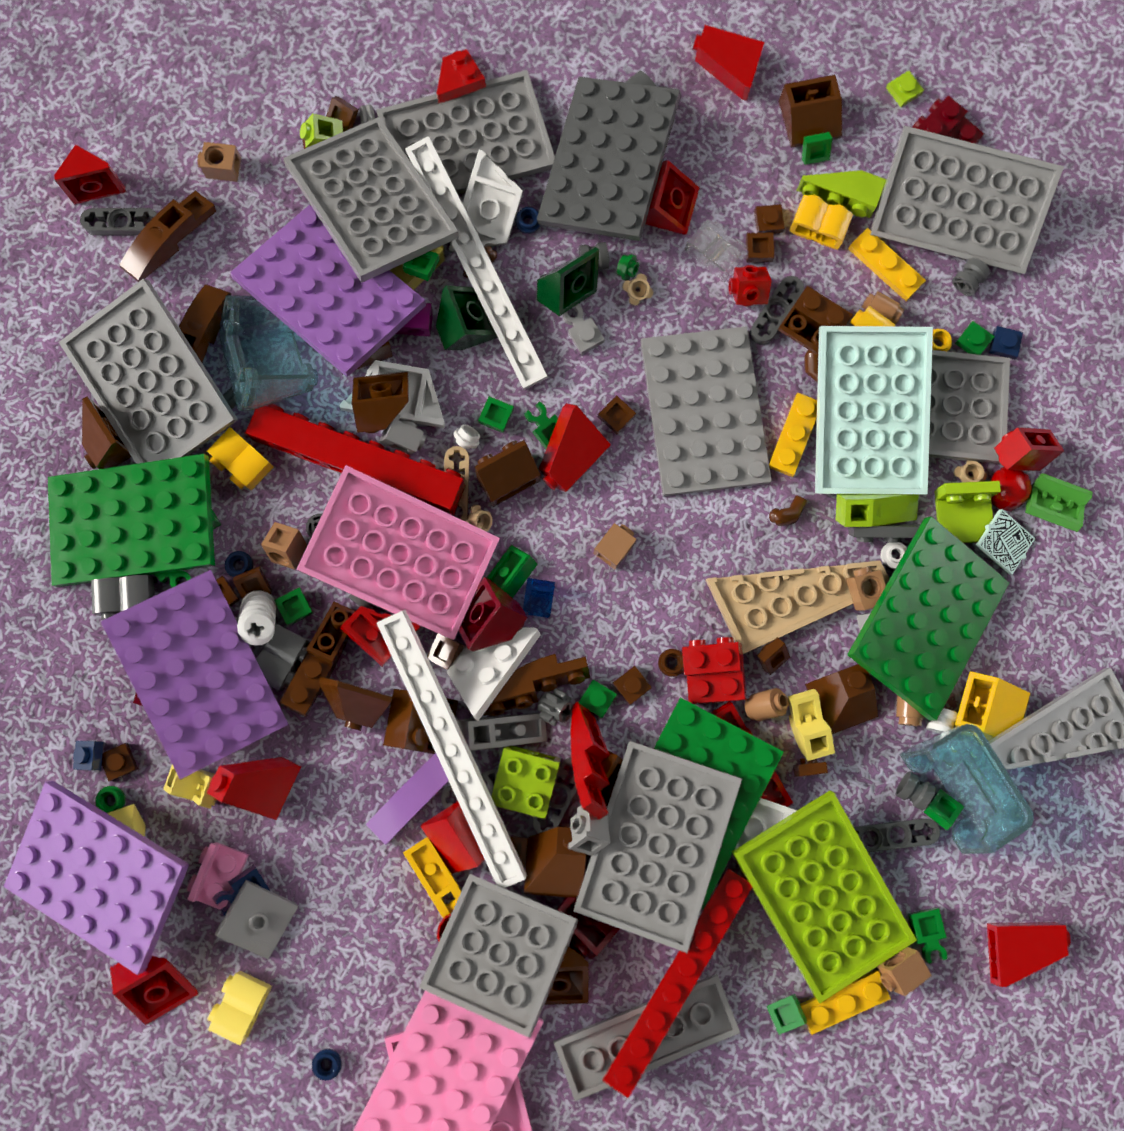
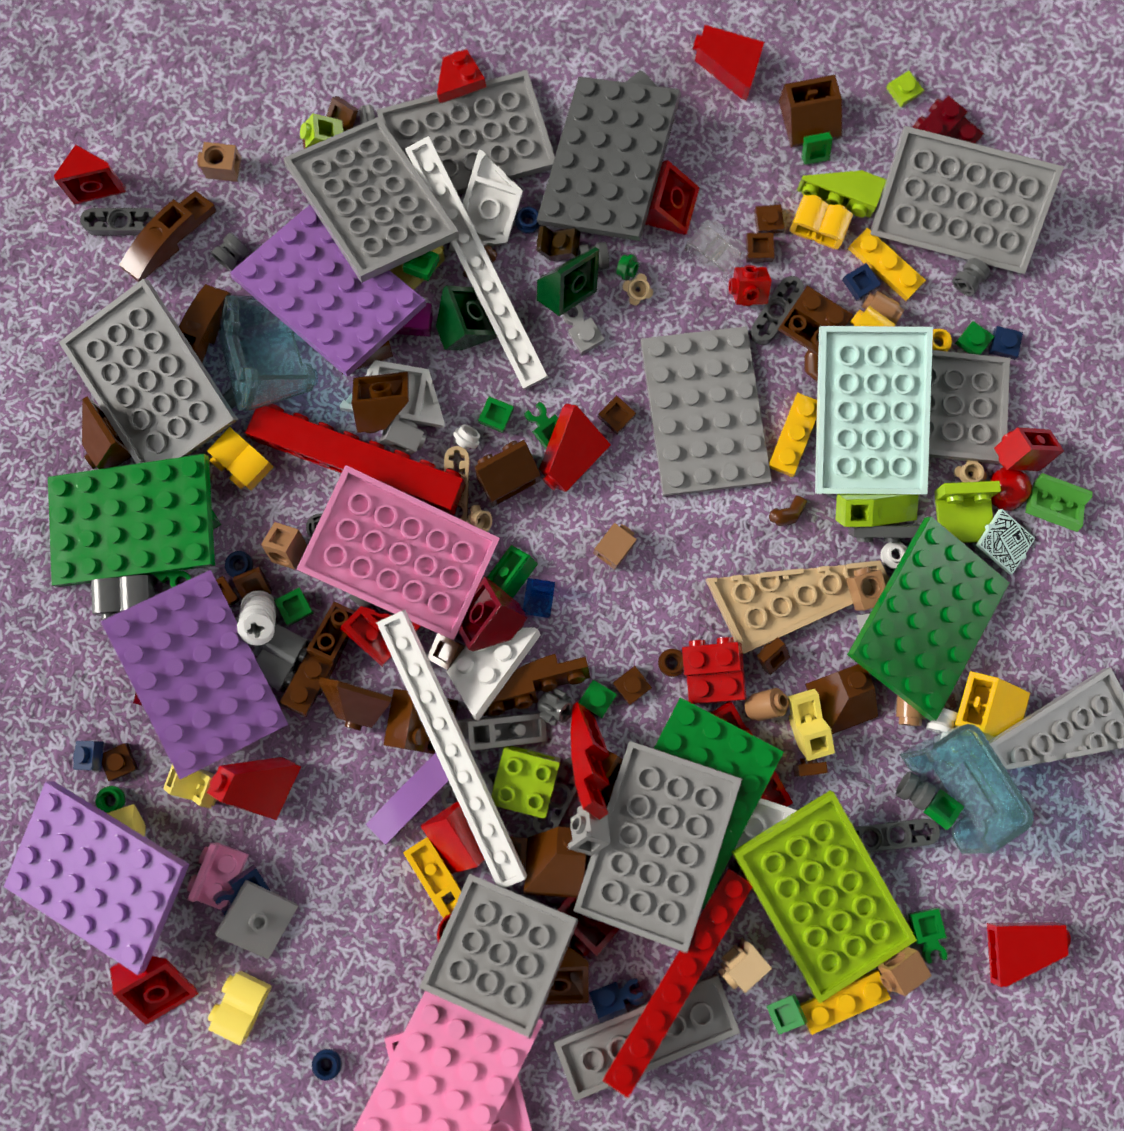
none -> dark grey wheel [210,233,249,271]
none -> dark brown bracket [536,226,581,261]
none -> dark blue plate [589,979,645,1024]
none -> tan window [718,938,772,993]
none -> dark blue plate [842,263,881,301]

